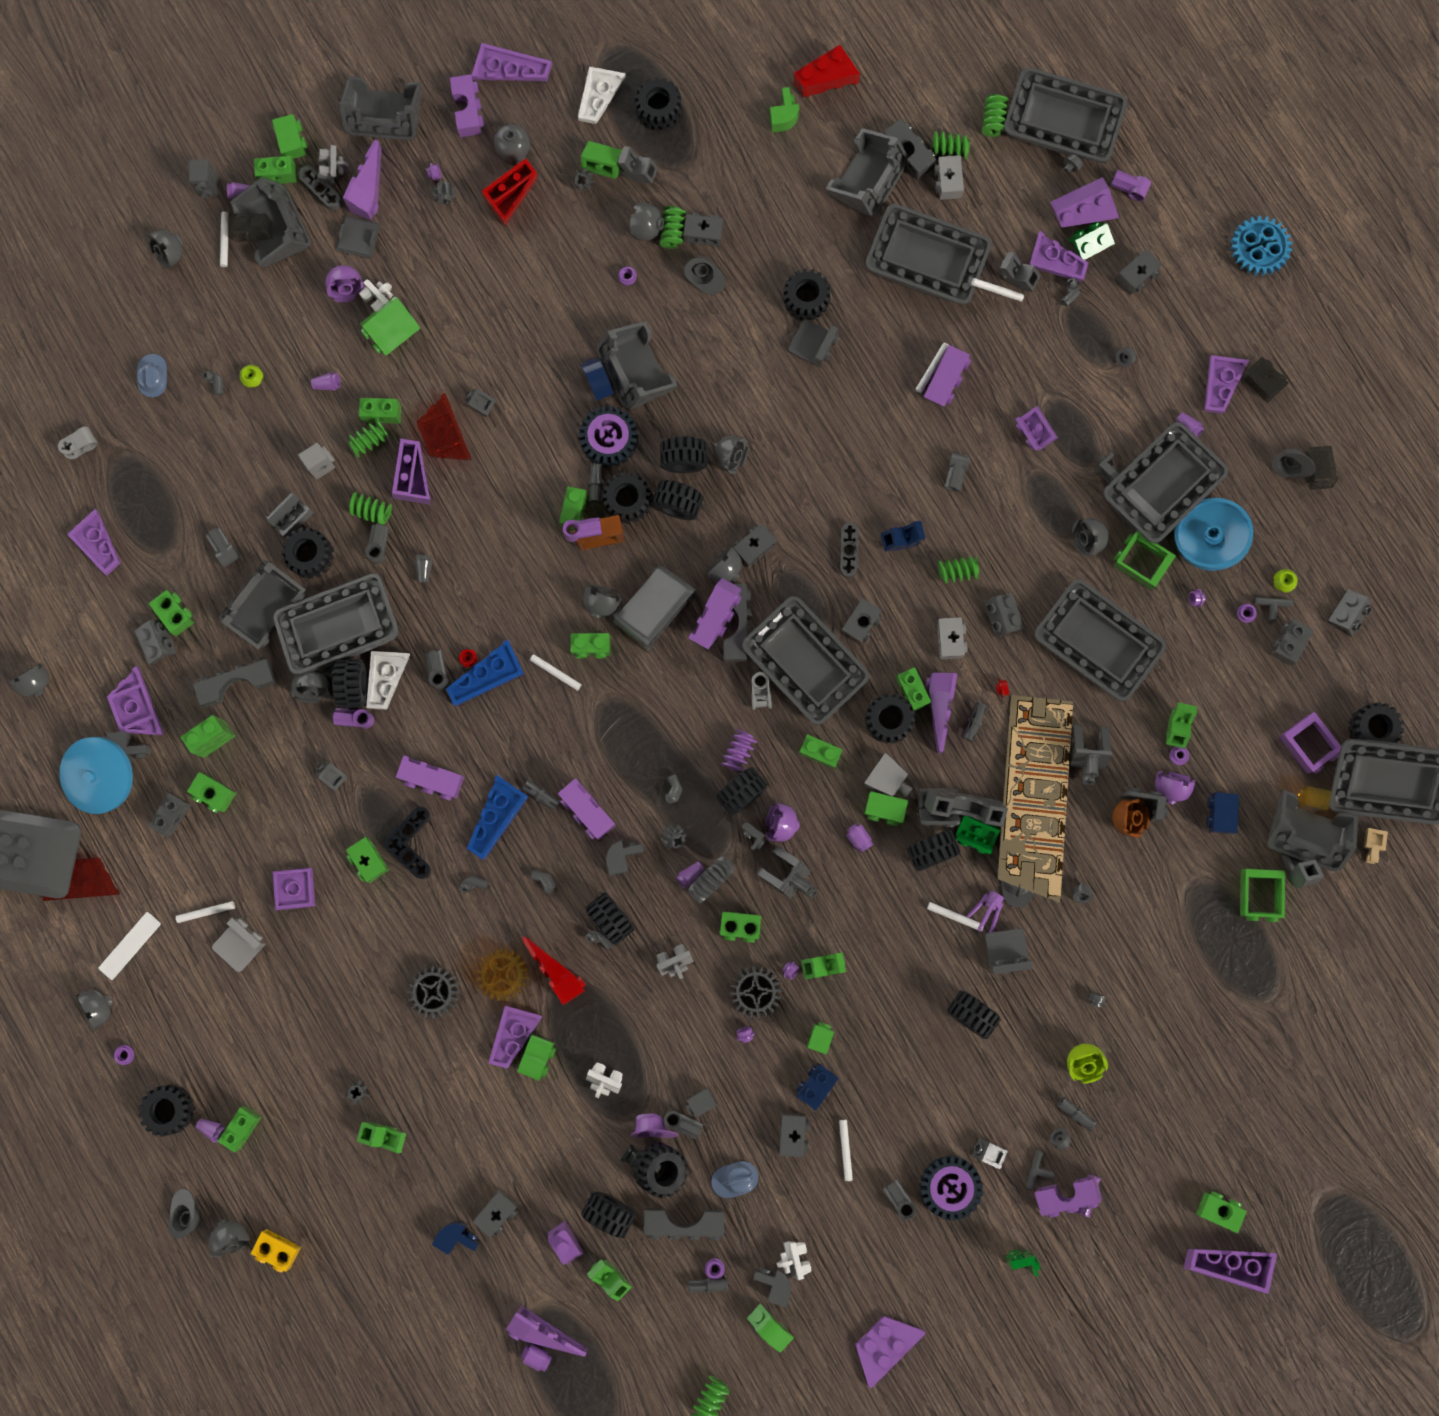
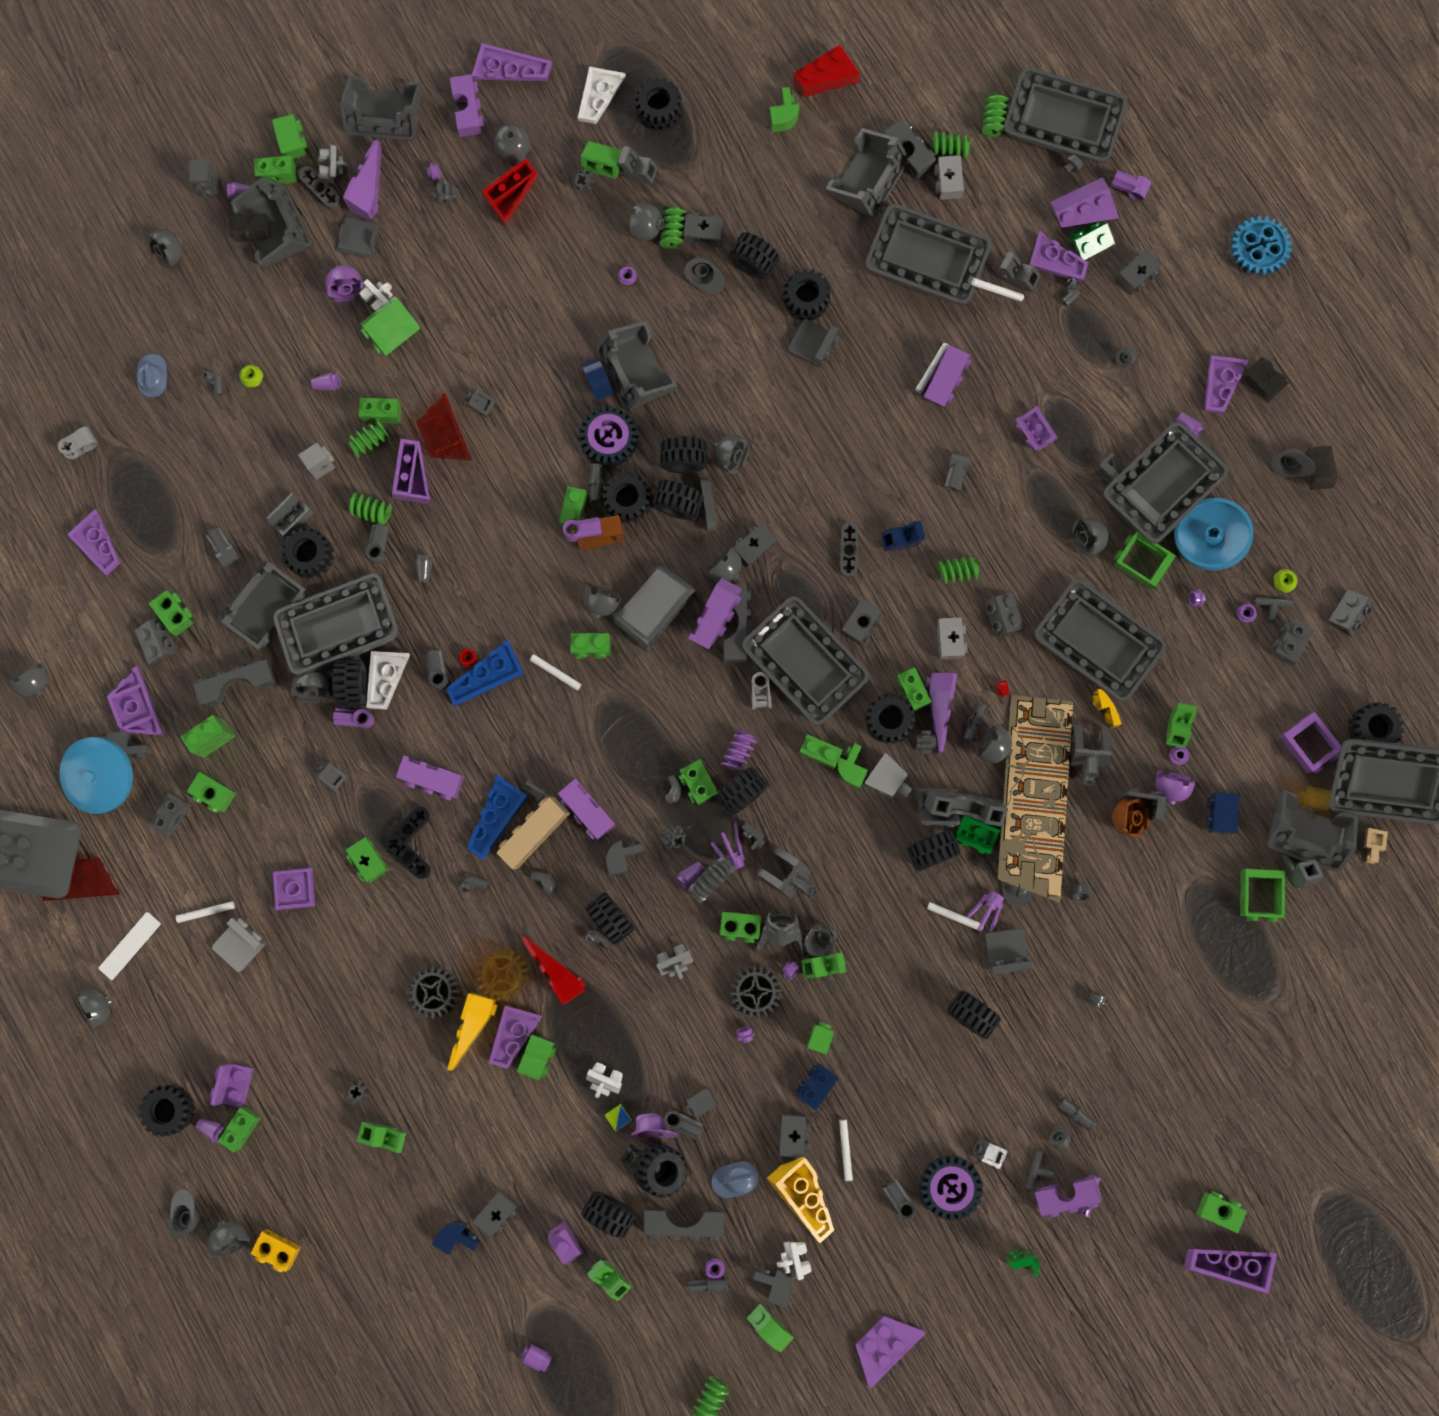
medium lavender plate [114,1045,134,1065] -> none
white bar [220,212,229,267] -> none
medium lavender wedge [506,1305,588,1356] -> none
medium lavender cylinder [765,802,800,842] -> none
medium lavender brick [846,823,873,853] -> none
bright green brick [864,791,908,827] -> none
lime cylinder [1067,1043,1108,1084] -> none
none -> medium lavender bracket [209,1063,253,1107]
none -> yellow wedge [447,993,498,1071]
none -> tan brick [497,797,570,869]
none -> tile [605,1104,632,1132]
none -> bright green brick [679,759,718,805]
none -> dark grey beam [699,477,717,532]
none -> medium lavender plant [711,822,746,870]
none -> black tyre [729,232,780,280]
none -> dark grey helmet [755,912,806,956]
none -> yellow wedge [766,1156,834,1244]
none -> dark grey hair [804,924,838,957]
none -> bright green brick [837,743,868,789]
none -> dark grey gear [916,730,936,754]
none -> dark grey cylinder [976,724,1013,763]
none -> yellow slope [1093,689,1121,728]

